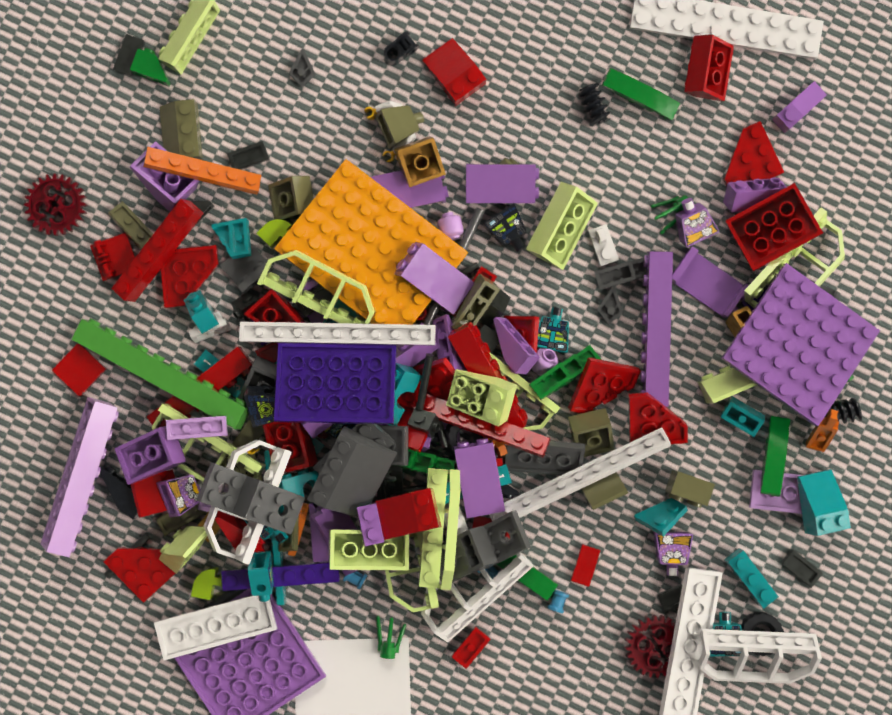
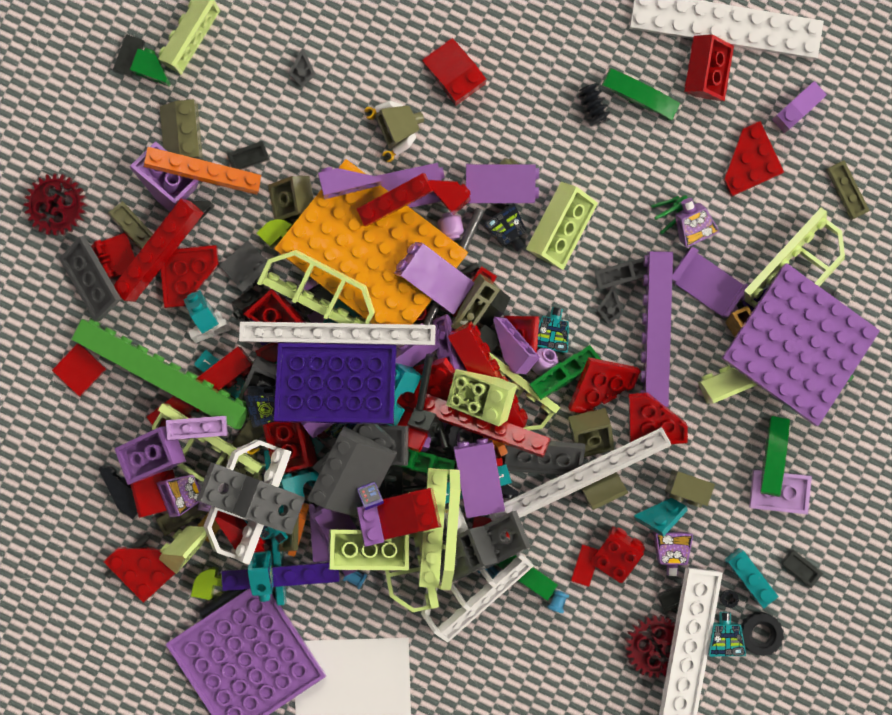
lavender brick [40,397,119,557] -> none
white plate [154,595,278,660] -> none
teal wing [211,218,251,259] -> none
green plant [376,615,407,659] -> none
black piece [384,31,420,66] -> none
pearl gold slope [394,136,446,187] -> none
red plate [451,626,491,669] -> none
white hinge [588,224,619,267] -> none
white plate [699,629,822,684] -> none
teal brick [721,396,765,437] -> none
medium lavender slope [723,177,786,212] -> none
red slope [725,183,823,271] -> none
teal slope [797,469,851,536] -> none
orange hinge [805,409,839,452] -> none
black piece [825,398,862,424] -> none
none -> dark grey plate [59,236,121,322]
none -> medium lavender slope [318,167,381,199]
none -> red plate [357,173,433,227]
none -> slope [357,482,384,510]
none -> red slope [429,180,471,216]
none -> red bracket [591,526,645,583]
none -> black bush [720,590,739,608]
none -> olive tile [826,160,870,220]

